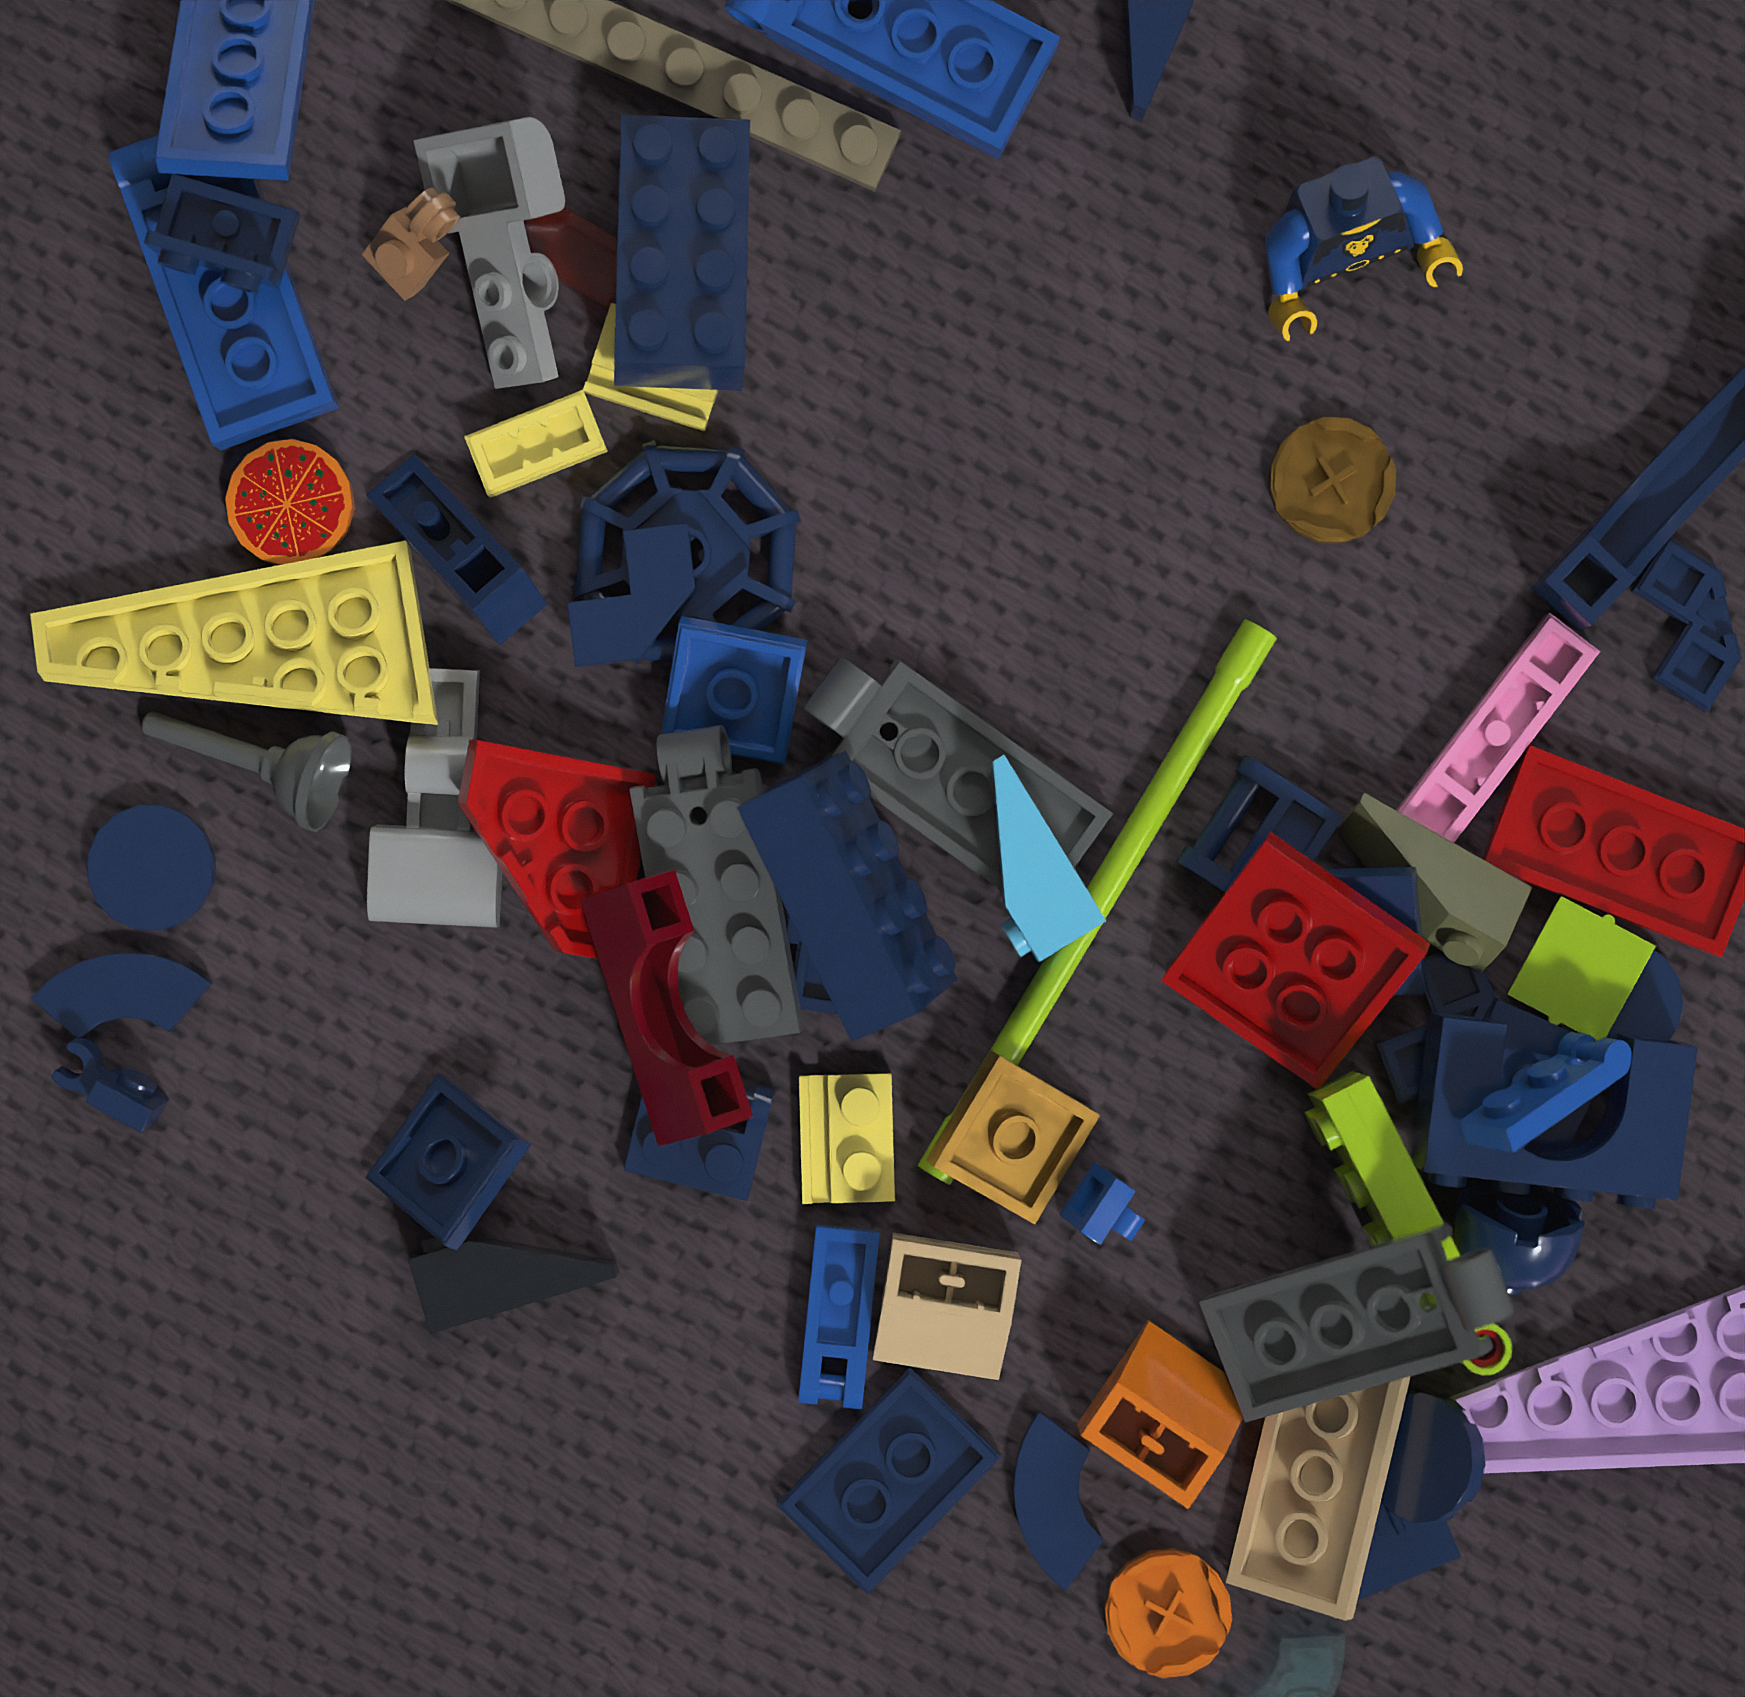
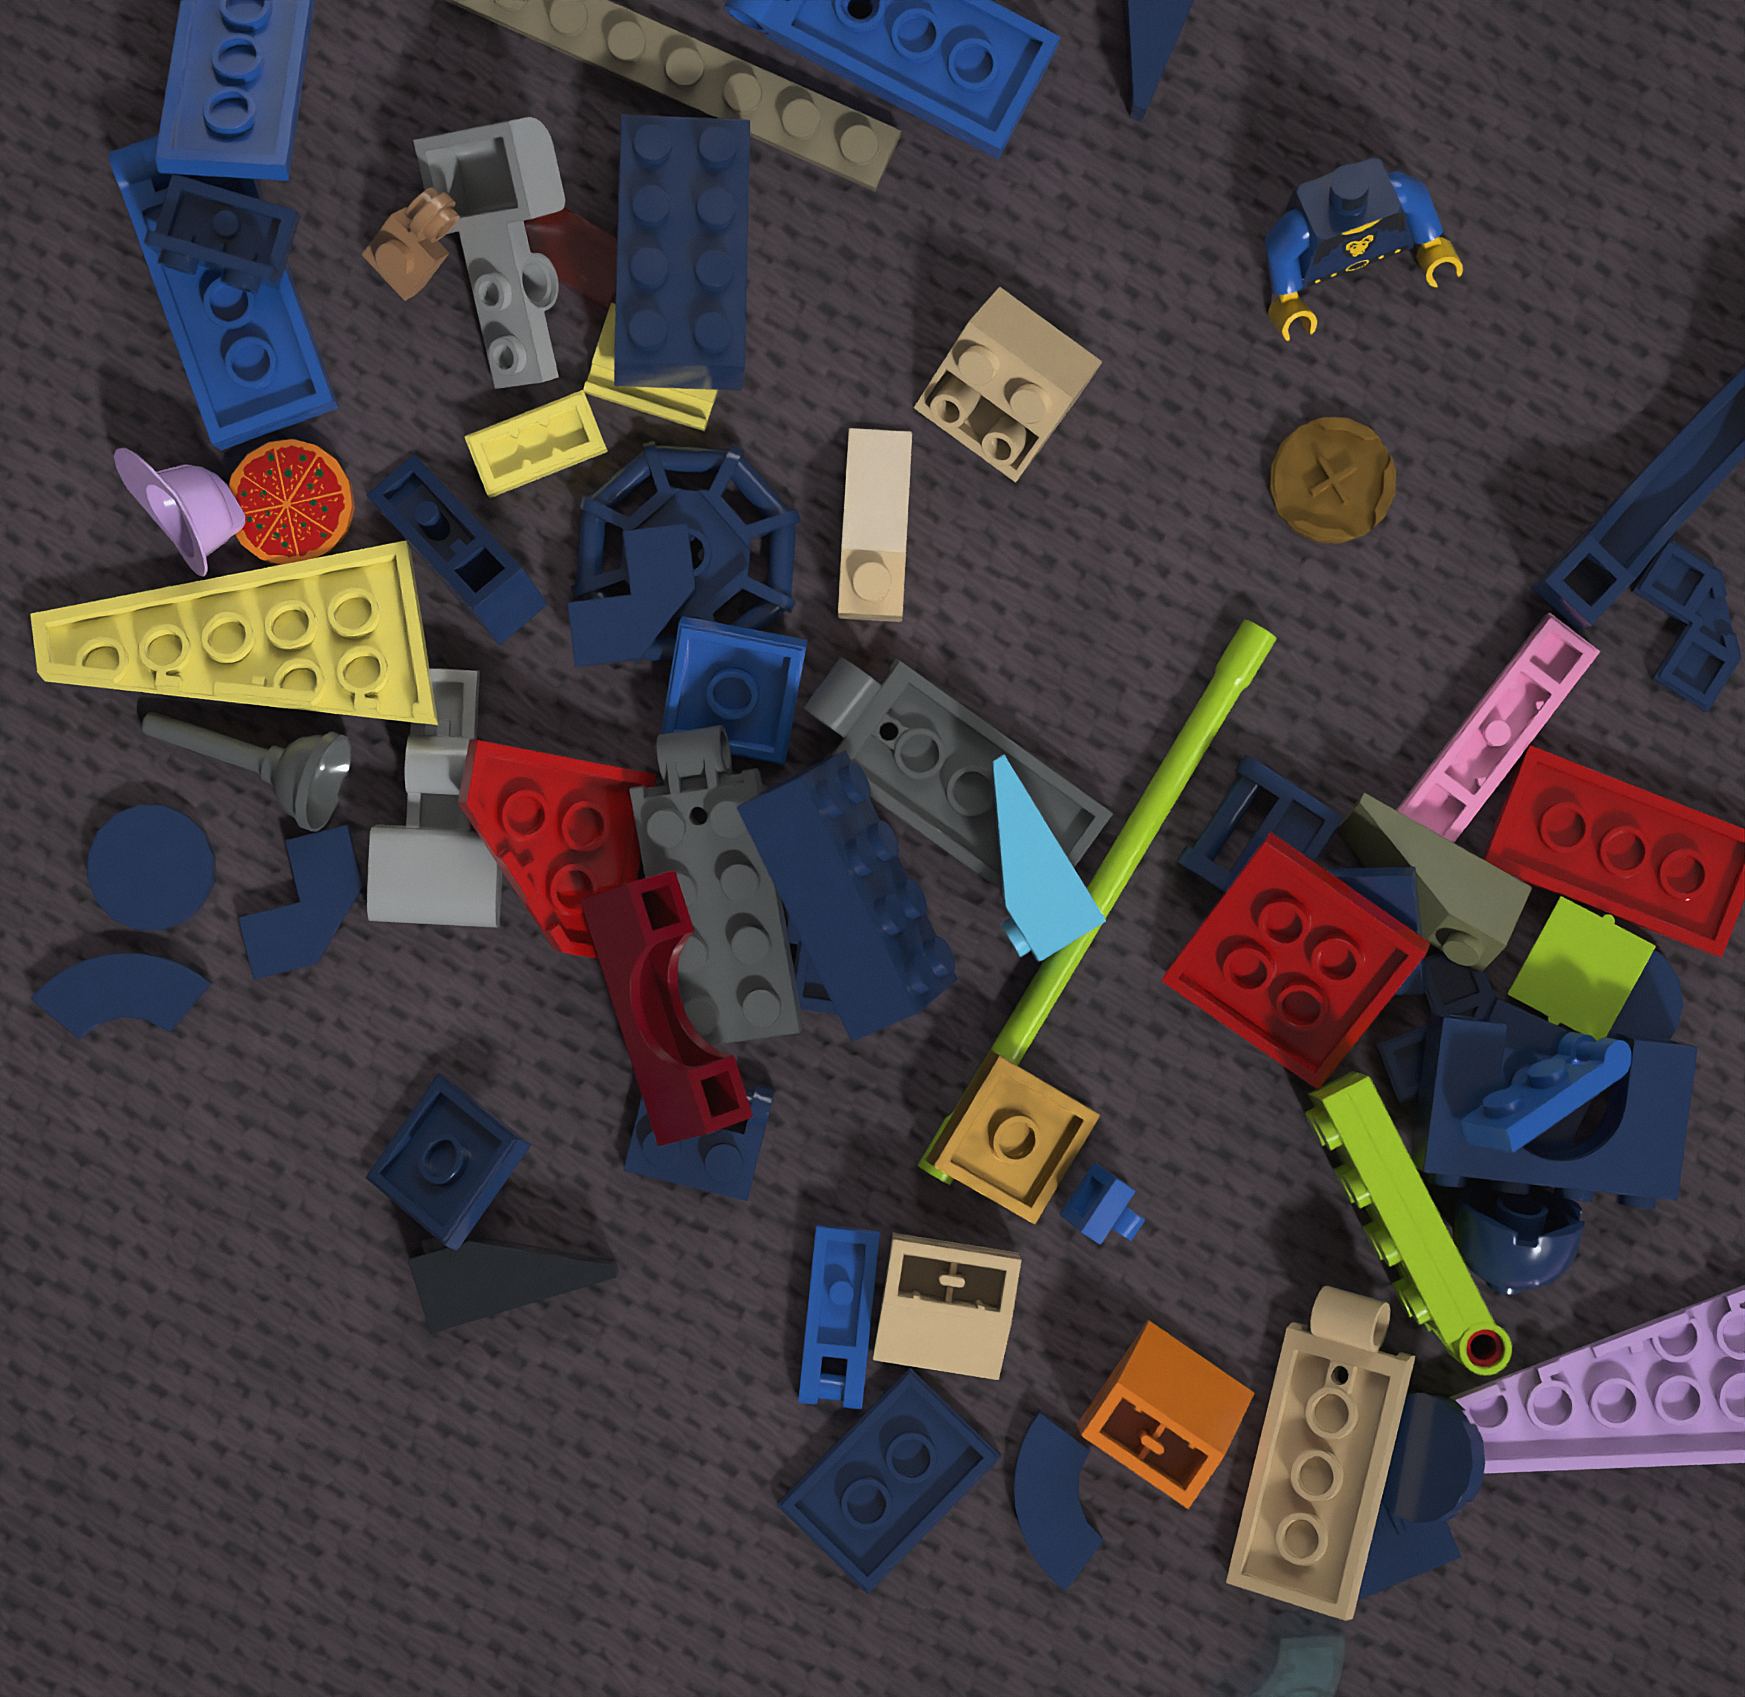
dark blue plate [51,1038,169,1133] -> none
light yellow plate [799,1073,895,1204] -> none
orange tile [1104,1548,1232,1678] -> none
dark grey hinge [1199,1223,1515,1423] -> none
none -> lavender piece [114,448,245,576]
none -> dark blue tile [238,825,364,980]
none -> tan slope [838,428,912,622]
none -> tan slope [914,287,1102,482]

